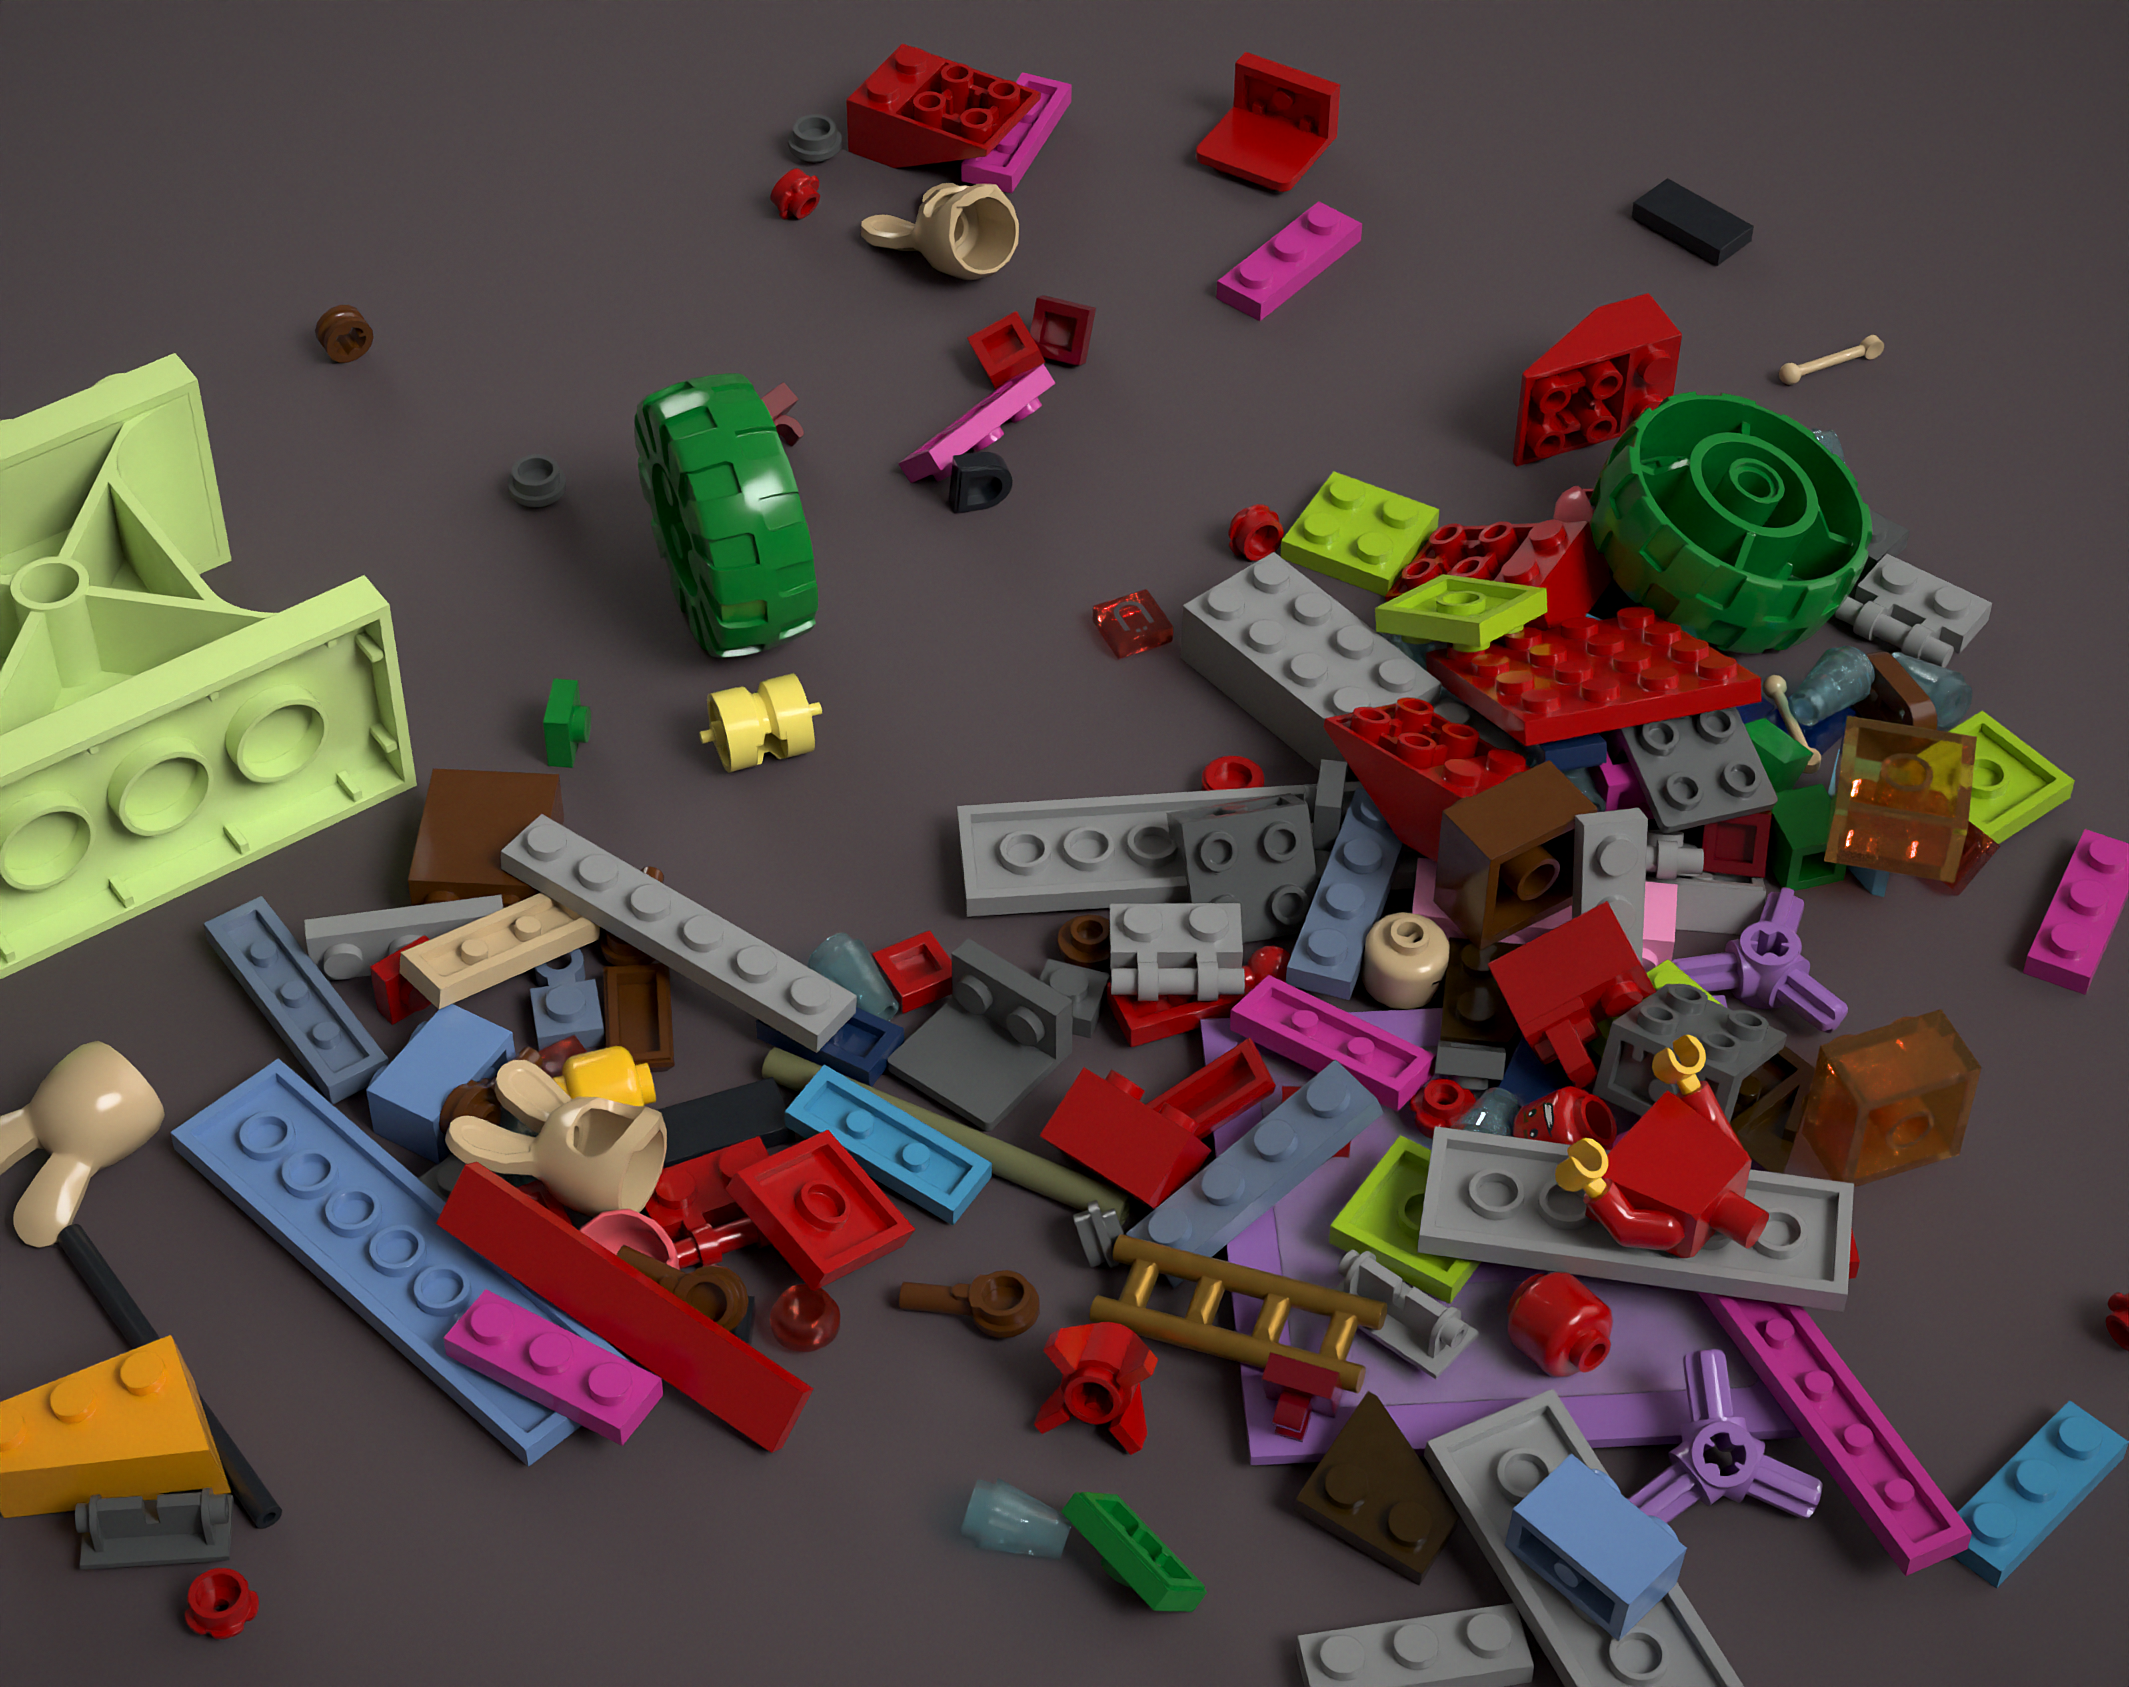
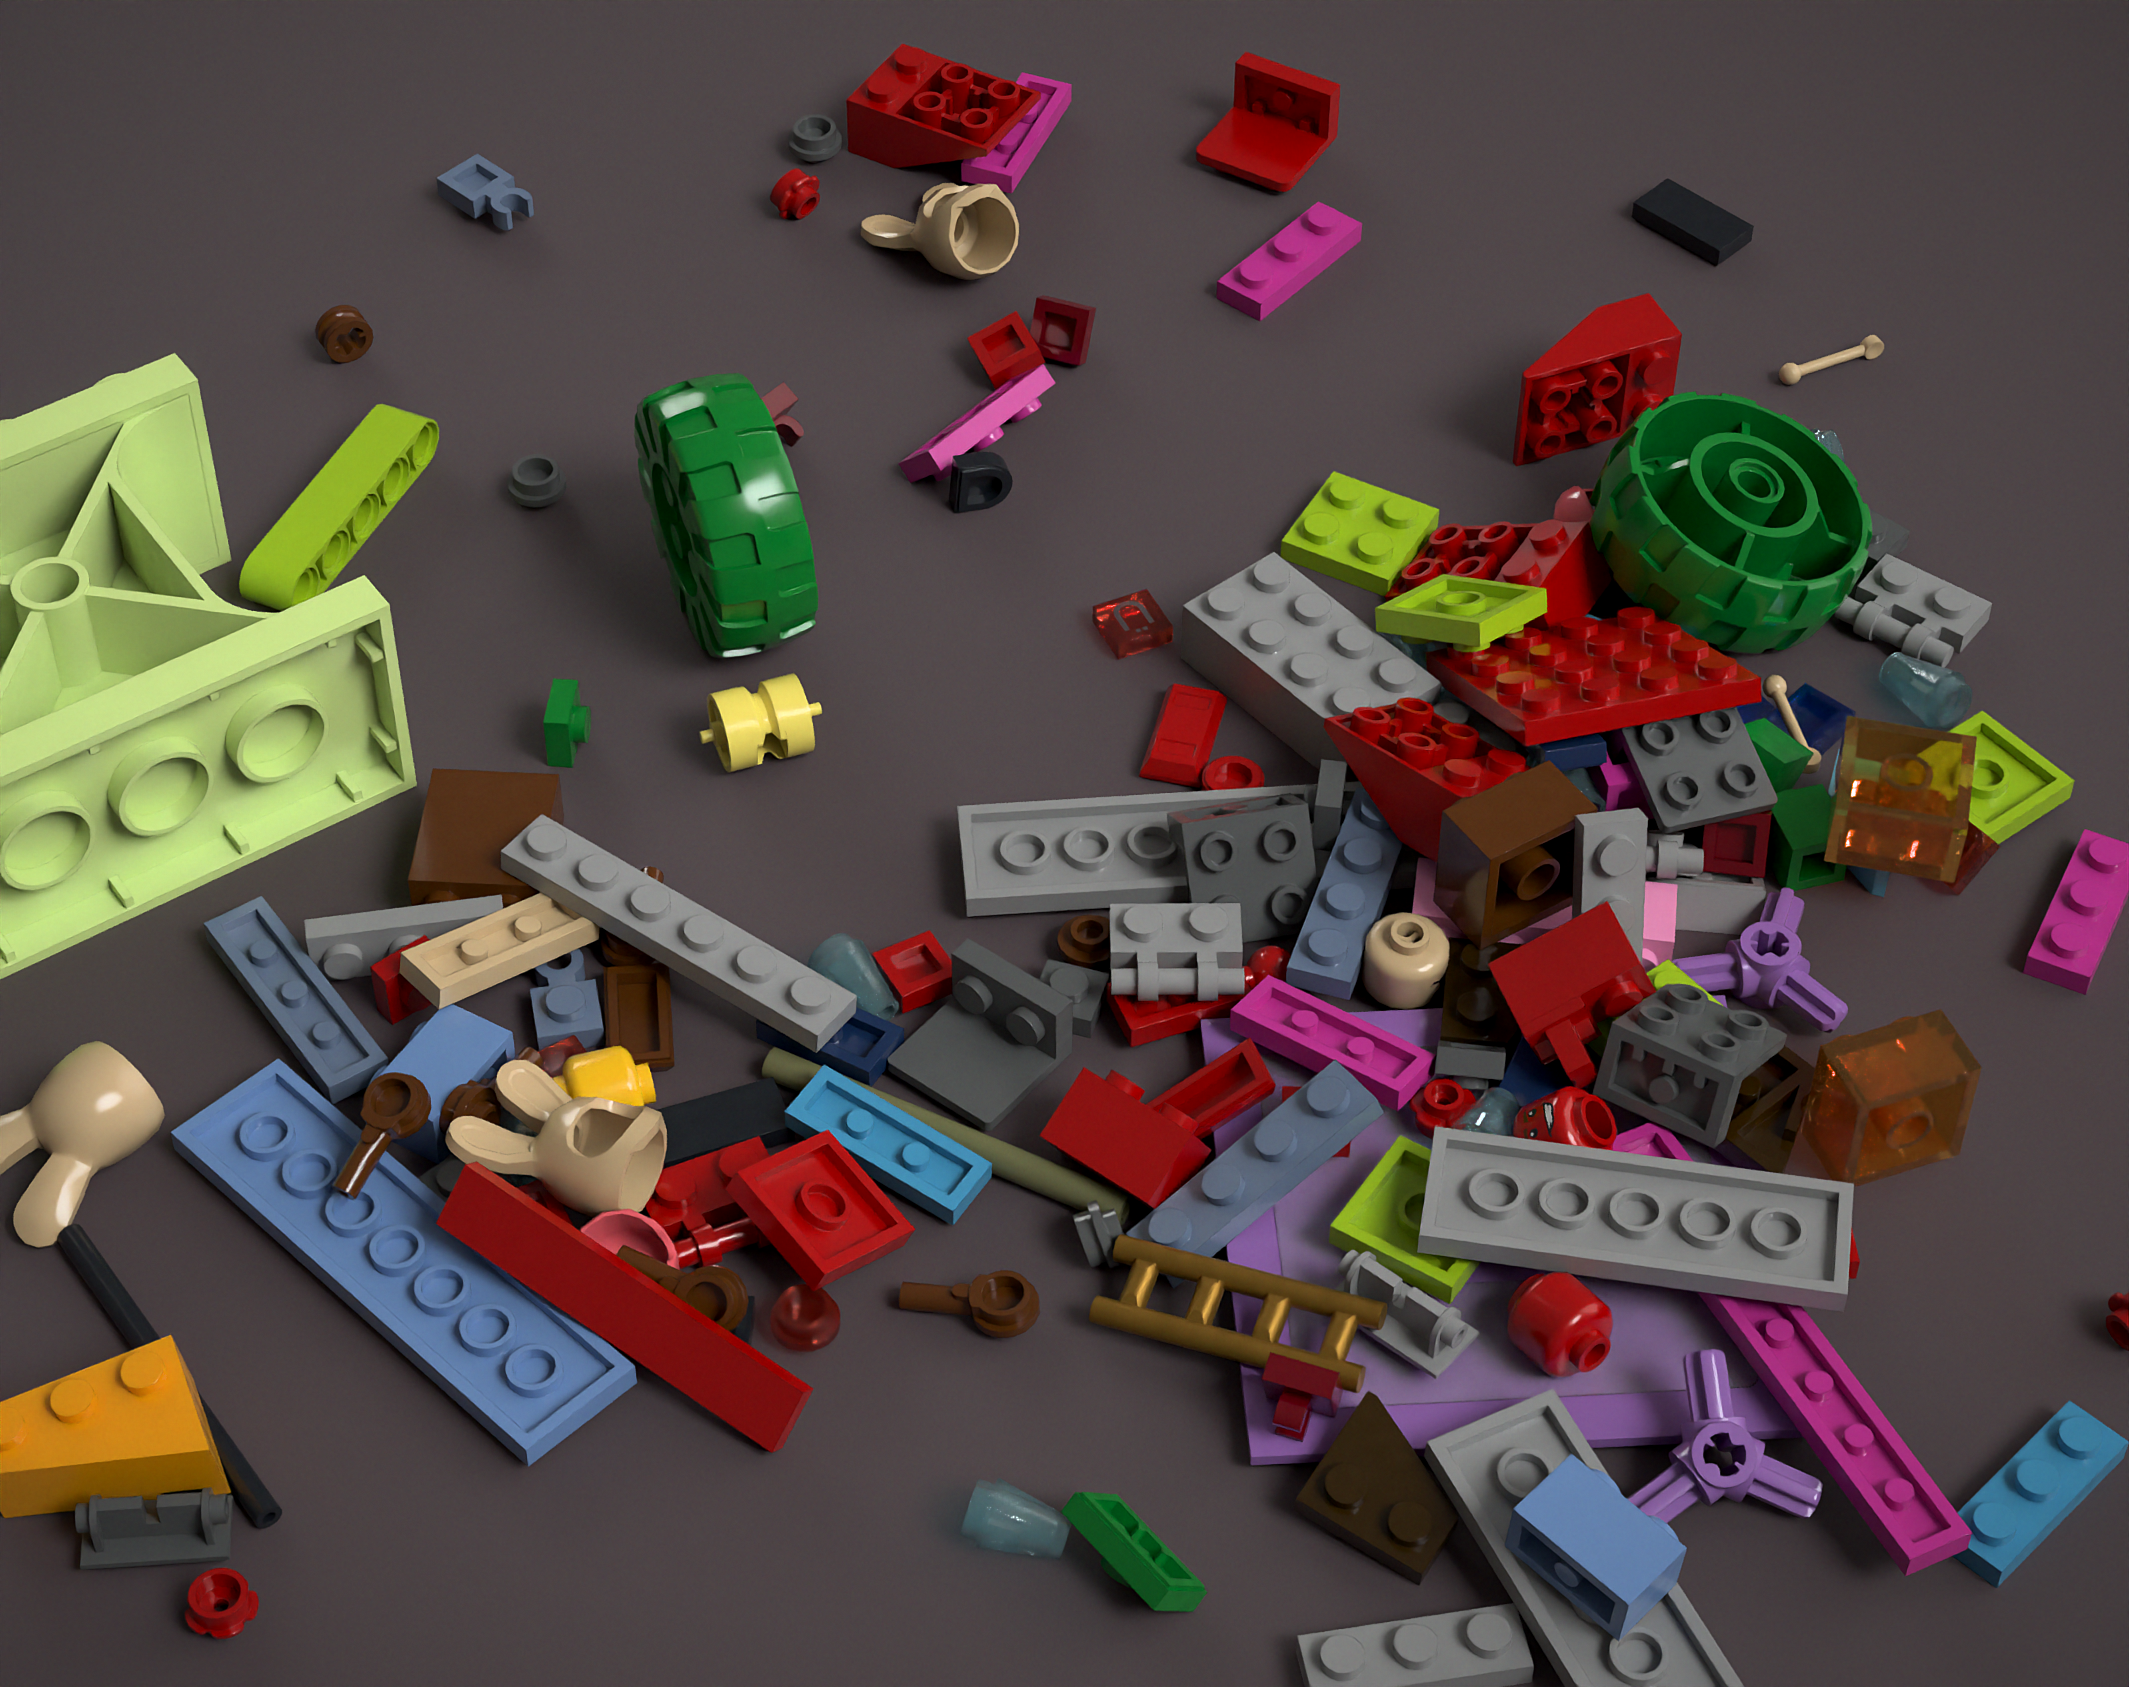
dark pink plate [443,1289,663,1446] -> none
red brick [1034,1322,1158,1455] -> none
red plate [1228,504,1284,561] -> none
red torso [1555,1035,1769,1259] -> none
clear light blue cone [1788,646,1875,726] -> none
reddish brown beam [1843,651,1937,749] -> none
none -> lime beam [239,404,439,611]
none -> reddish brown plate [331,1072,431,1200]
none -> sand blue plate [436,154,534,231]
none -> red tile [1139,683,1227,788]

